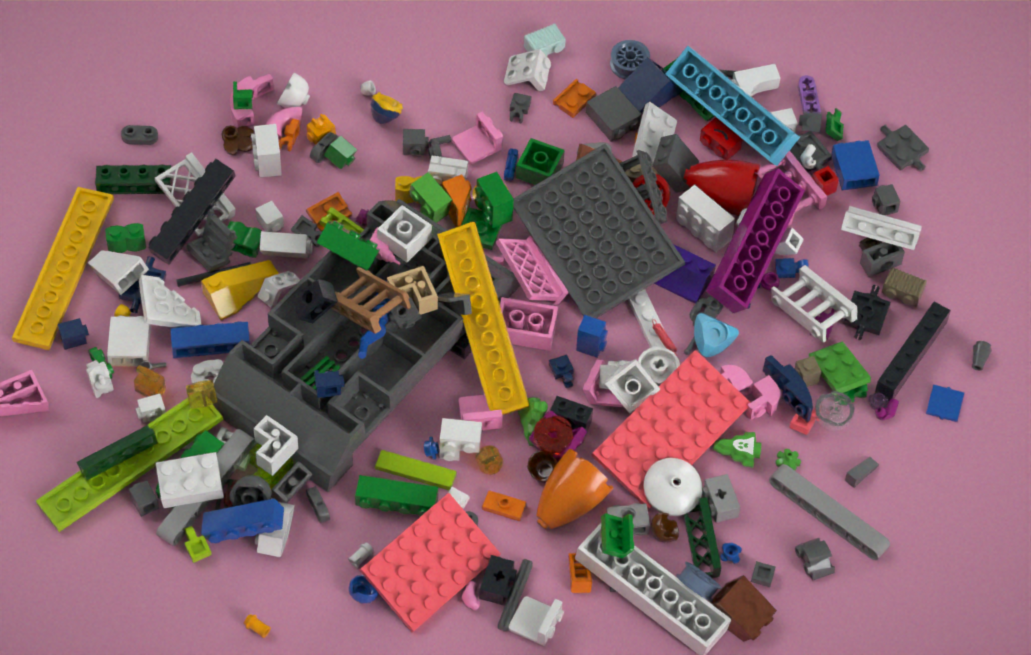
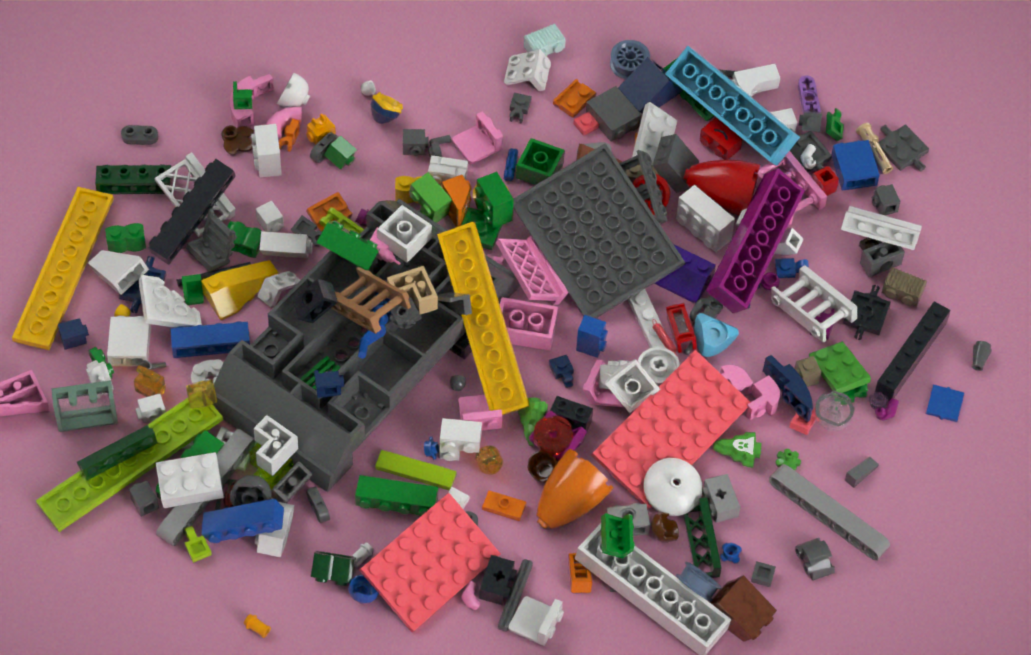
none -> sand green window [51,380,118,432]
none -> green panel [182,274,204,305]
none -> dark green brick [311,551,356,586]
none -> dark grey hinge [450,375,466,391]
none -> coral plate [573,112,599,136]
none -> red window [666,303,697,353]
none -> tan pin [856,123,893,174]

